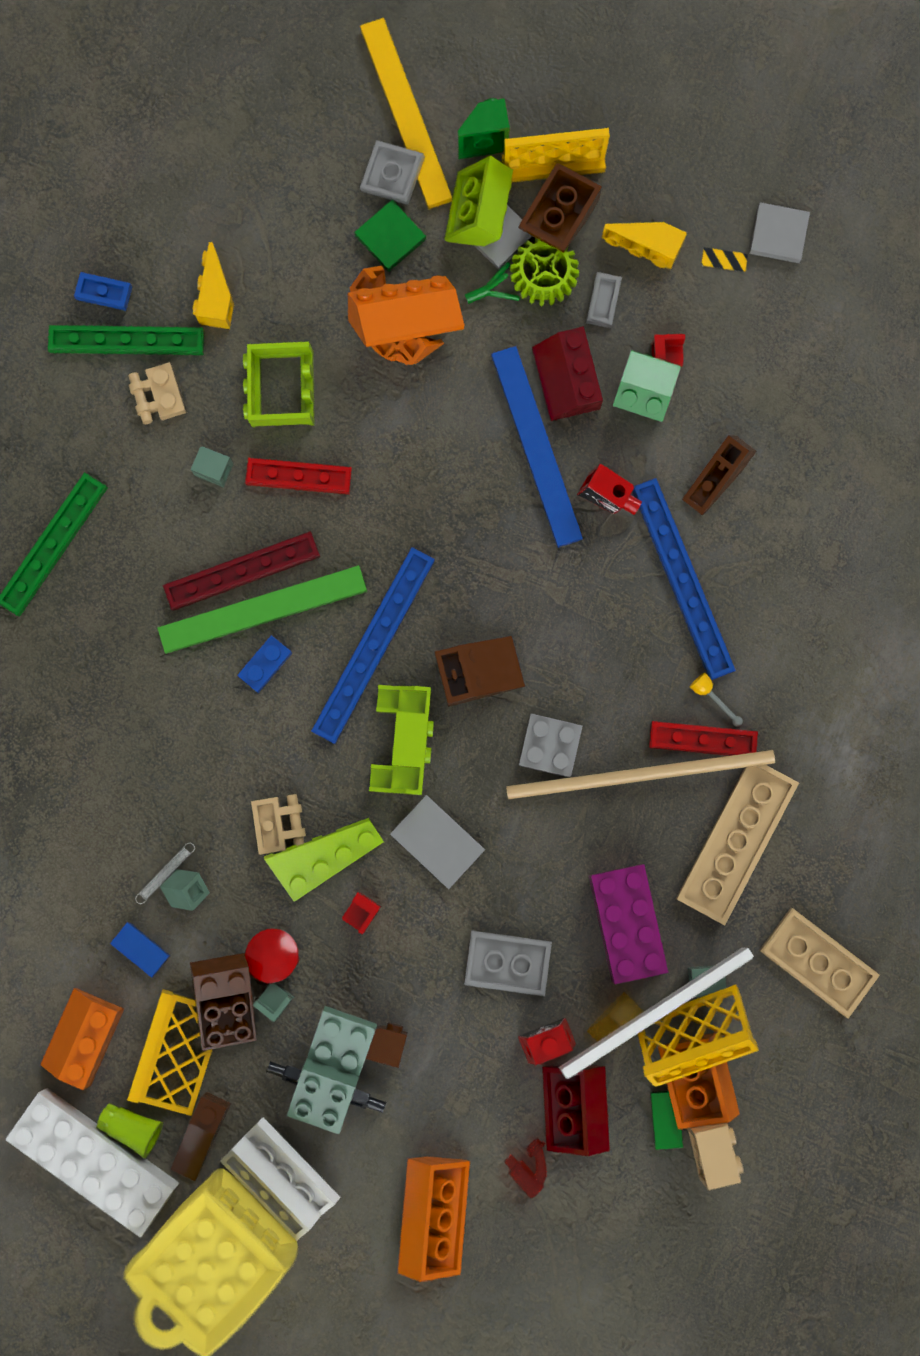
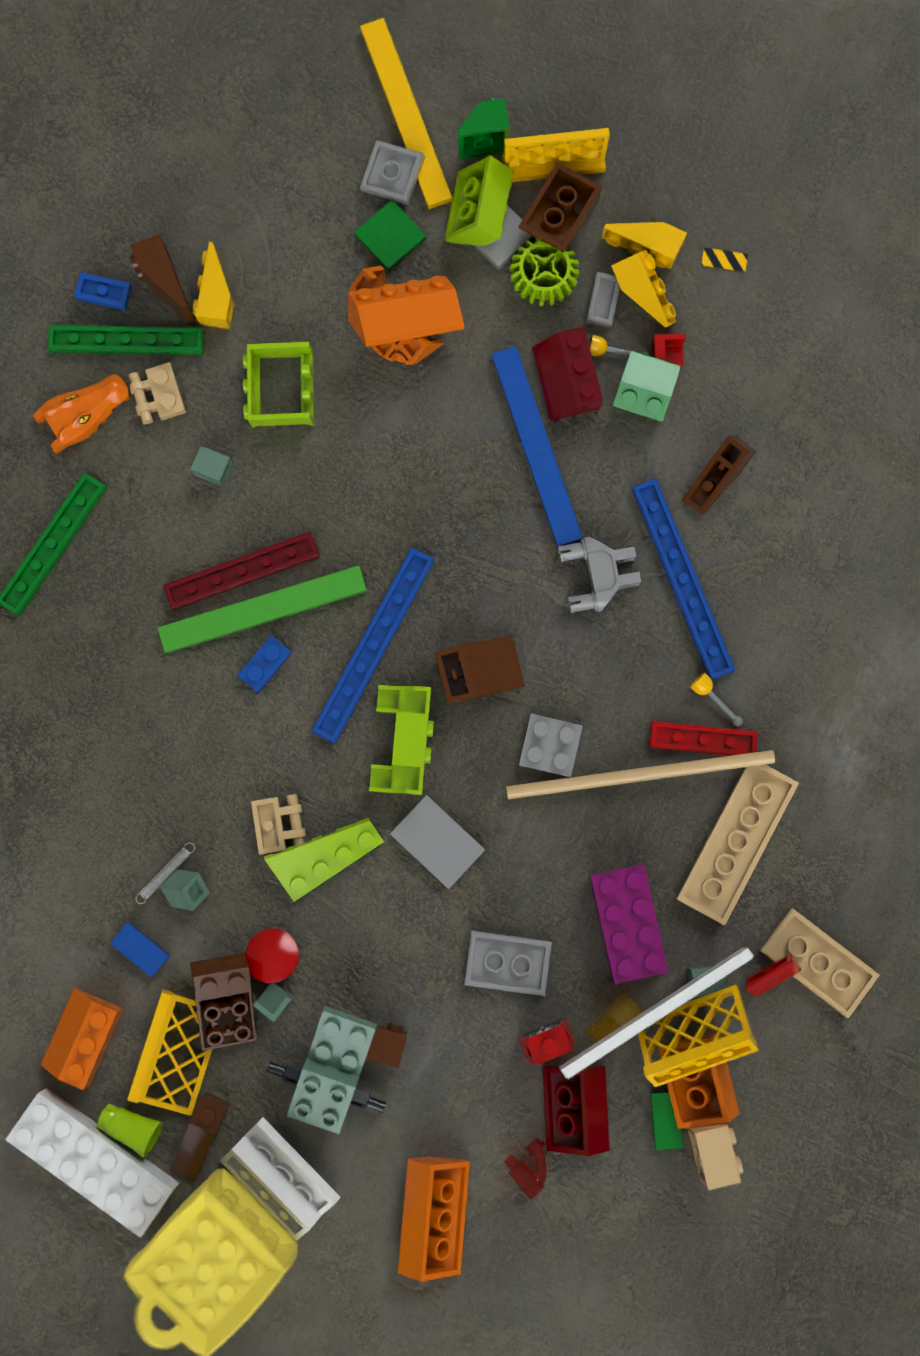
red tile [245,458,352,495] -> none
red panel [342,892,382,935] -> none
green plant [465,262,520,304] -> none
red torso [577,463,642,515] -> none
light grey tile [749,202,810,263] -> none
none -> orange animal [33,374,129,454]
none -> reddish brown slope [129,234,196,325]
none -> light grey connector [558,537,641,613]
none -> yellow hinge [589,335,650,357]
none -> yellow slope [611,250,676,328]
none -> red slope [745,953,801,997]

